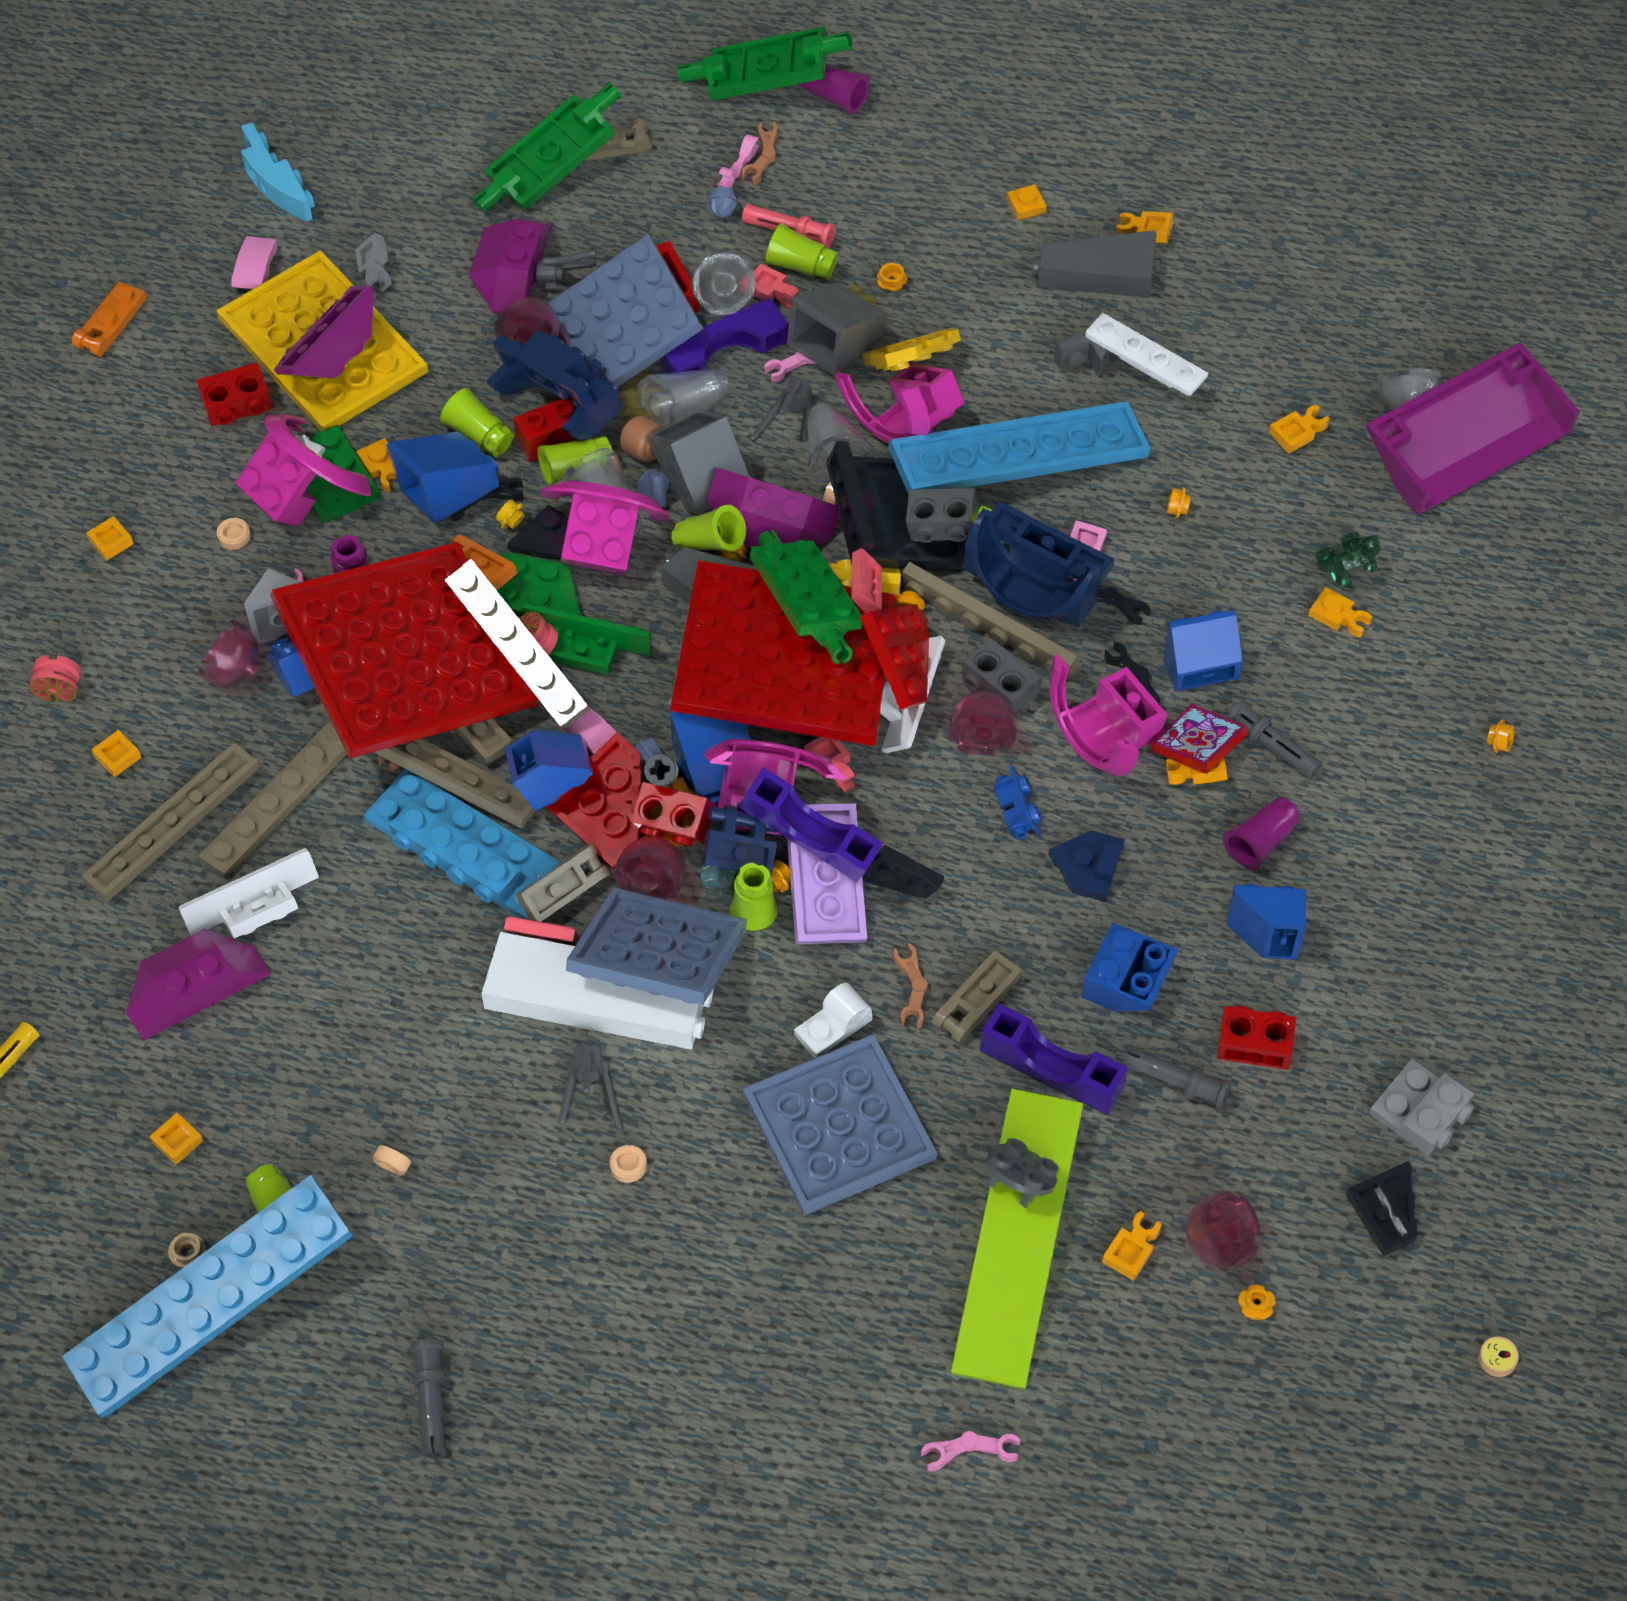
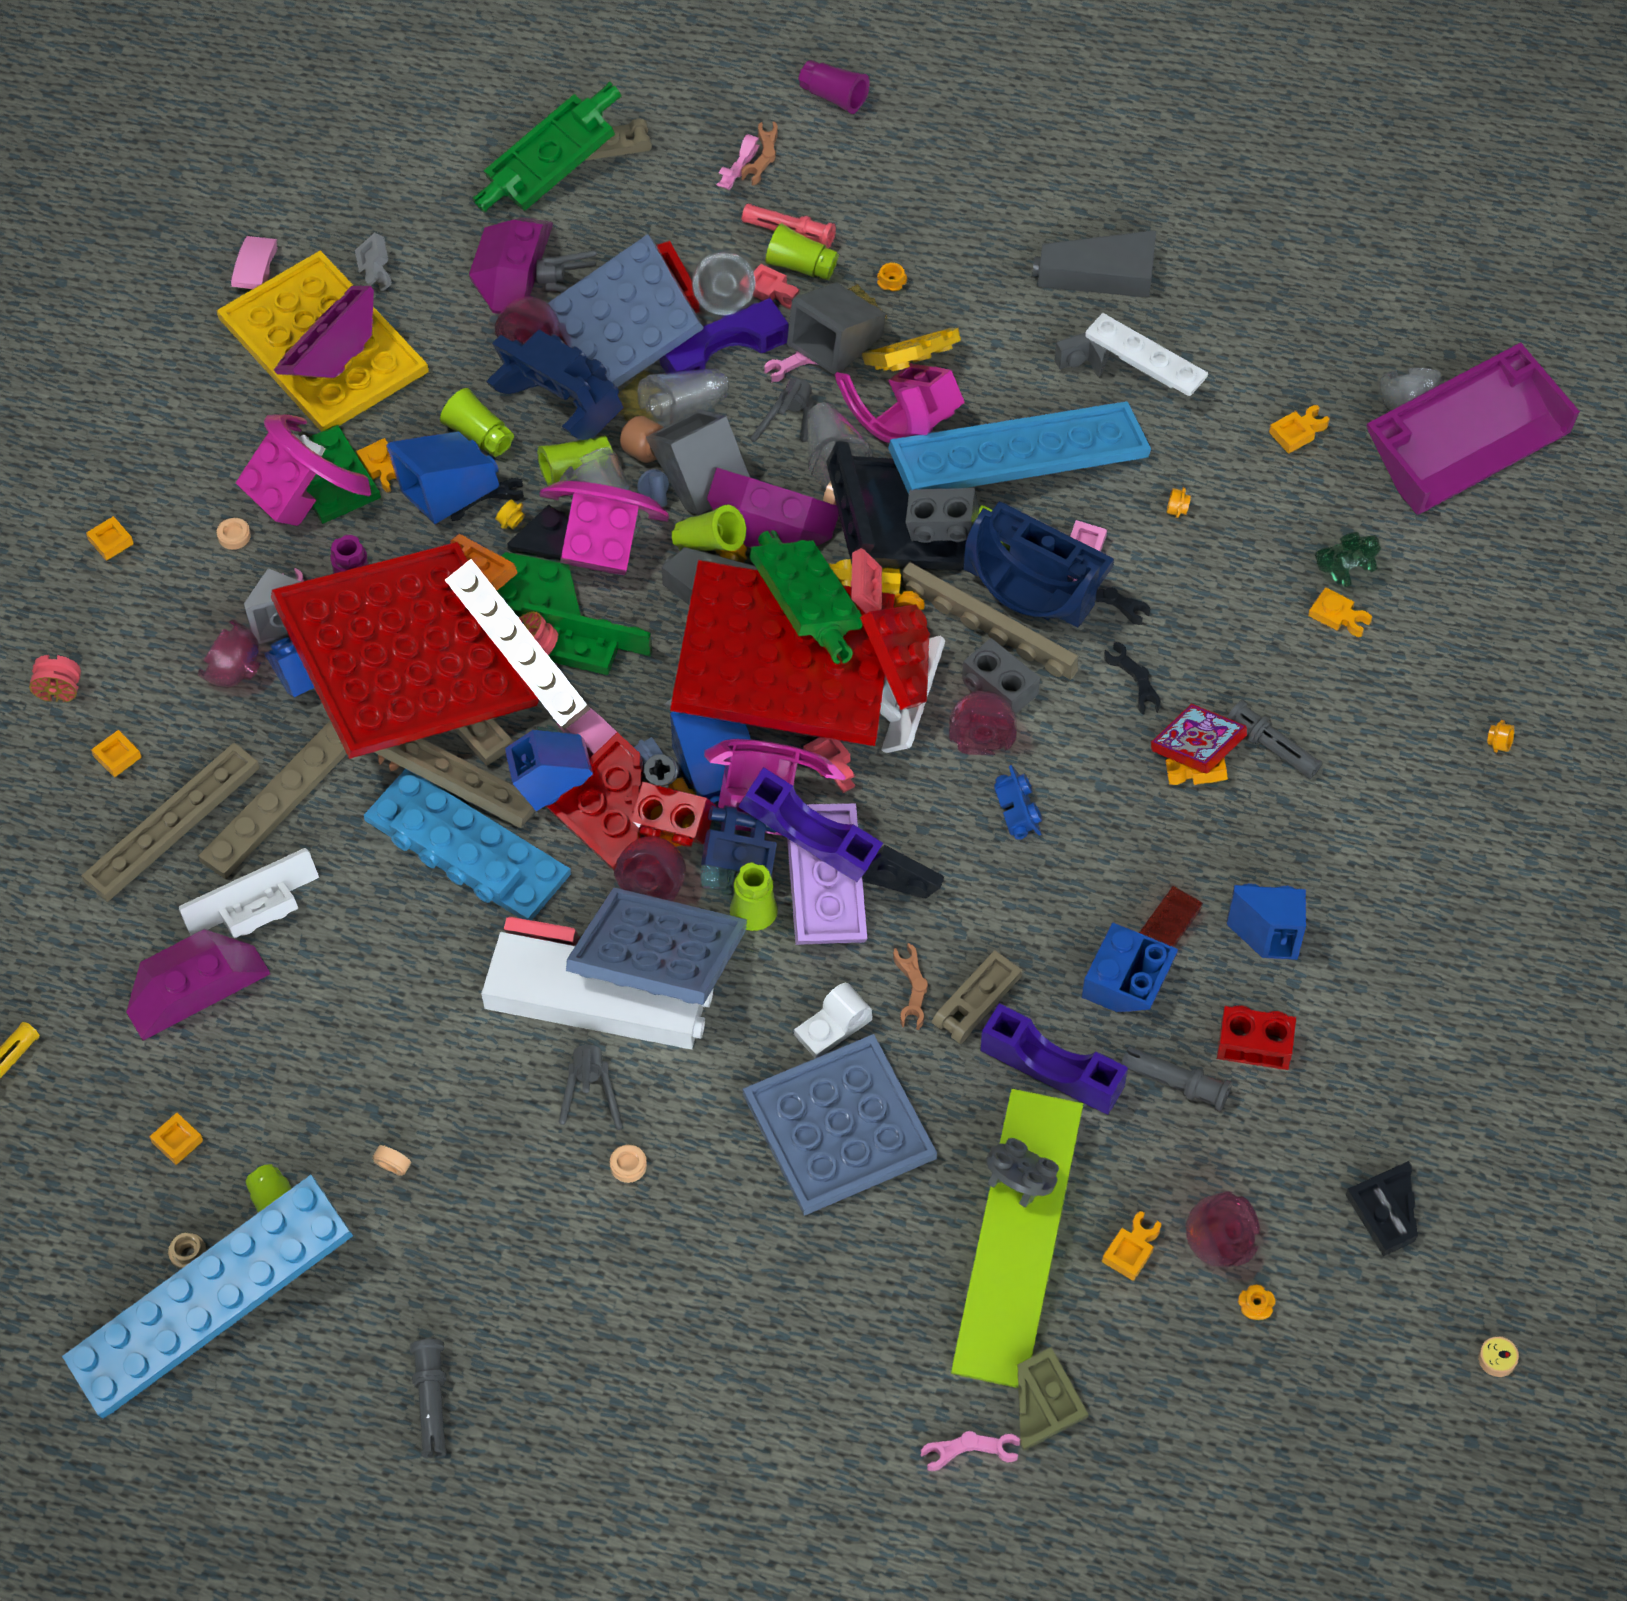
orange plate [71,281,147,357] -> none
red brick [196,362,273,427] -> none
medium azure slope [241,122,315,222] -> none
red brick [513,397,579,463] -> none
dark tan plate [515,843,610,922] -> none
green plate [678,26,853,101] -> none
sand blue plate [707,187,737,218] -> none
light orange plate [771,860,791,892] -> none
light orange plate [1006,184,1047,220] -> none
dark blue plate [1048,830,1125,902] -> none
dark pink piece [1050,654,1168,776] -> none
light orange plate [1116,211,1174,243] -> none
slope [1163,610,1243,691] -> none
magenta plant [1223,797,1300,871] -> none
light grey plate [1369,1059,1475,1156] -> none
none -> olive wing [1018,1347,1088,1451]
none -> clear red plate [1139,886,1203,947]

